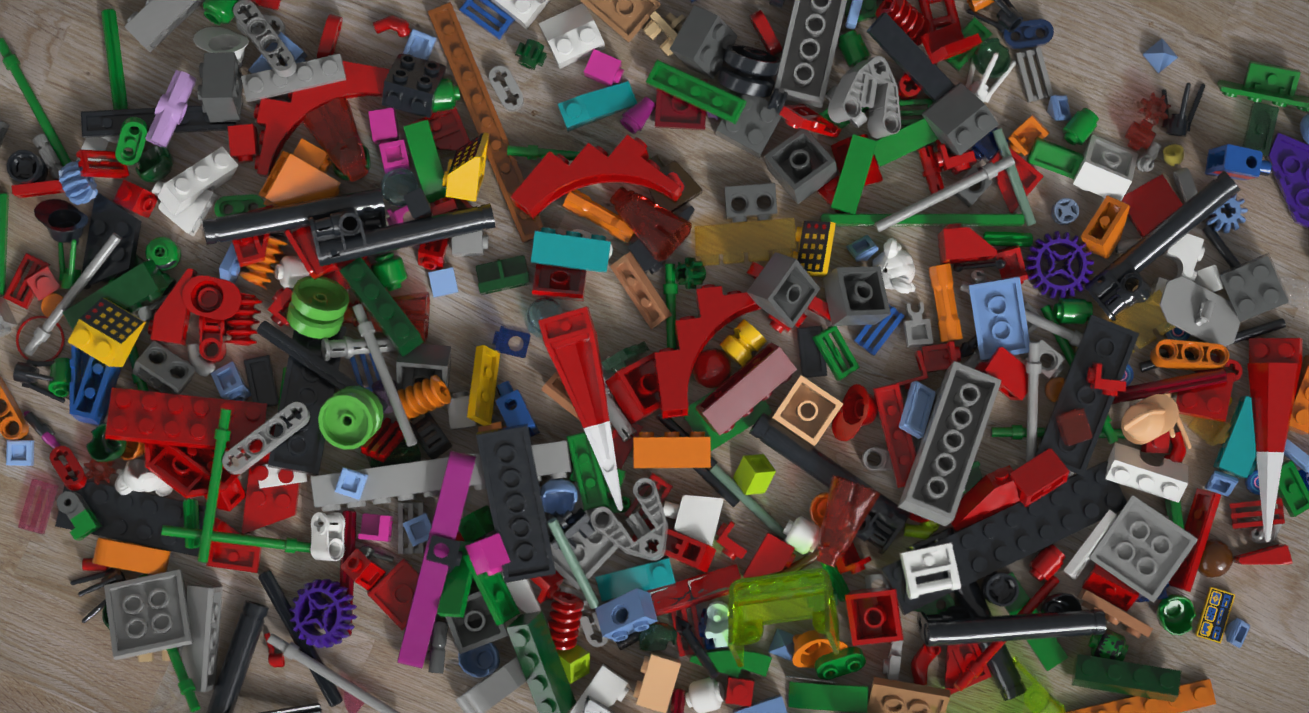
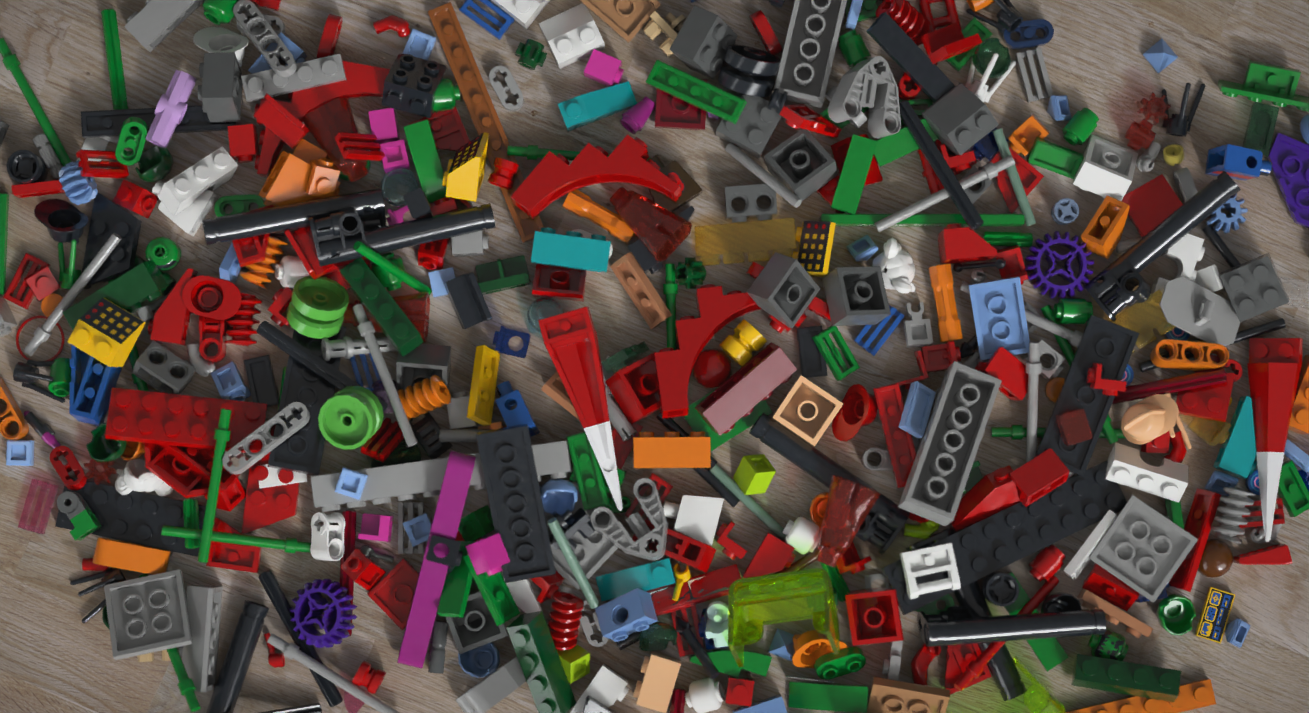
none -> red panel [253,93,310,149]
none -> orange bracket [305,157,340,198]
none -> red tile [334,132,385,161]
none -> red wheel [352,660,387,695]
none -> green bar [353,241,432,297]
none -> light grey piece [439,429,491,442]
none -> black panel [444,272,492,329]
none -> red wheel [488,157,519,190]
none -> yellow hand [672,563,691,601]
none -> light grey bar [725,143,802,208]
none -> black axle [899,101,983,230]
none -> light grey piece [1211,487,1256,544]

